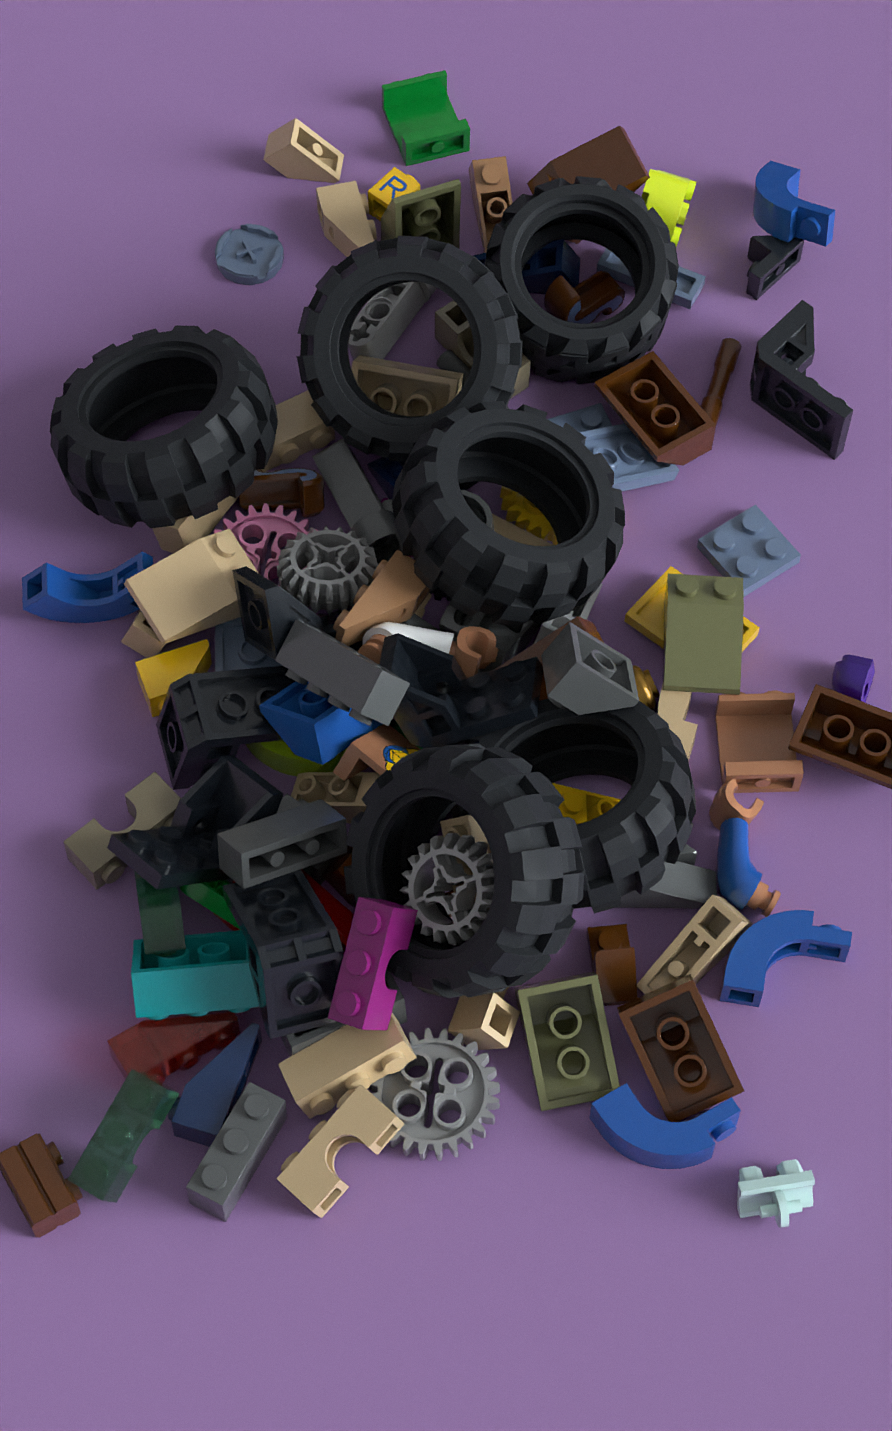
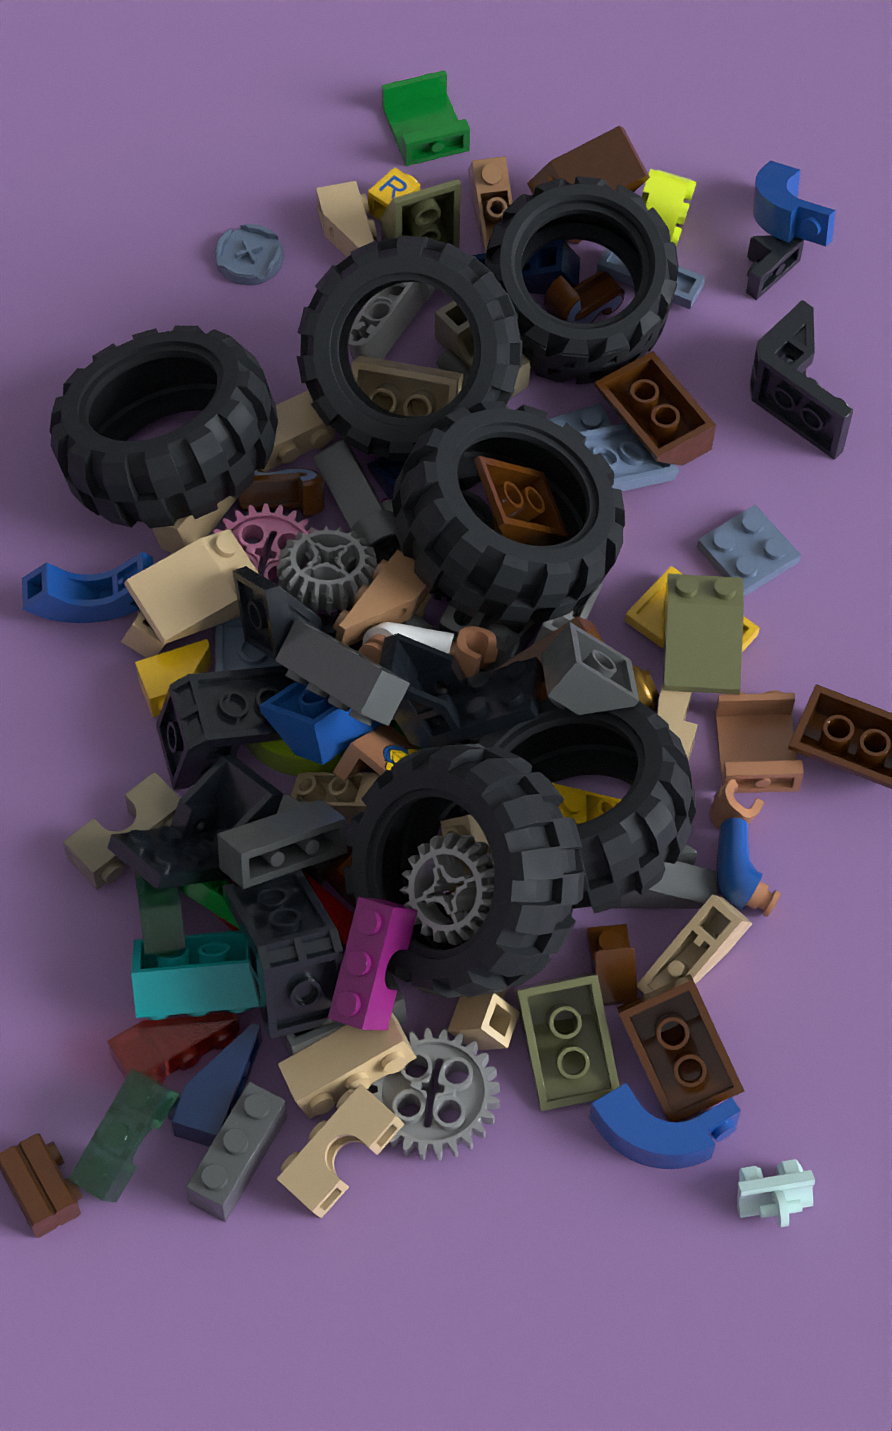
tan slope [263,118,344,183] -> none
reddish brown piece [701,338,742,429] -> none
blue arch [719,910,852,1007] -> none
dark purple piece [832,654,875,703] -> none
none -> reddish brown slope [473,456,569,546]

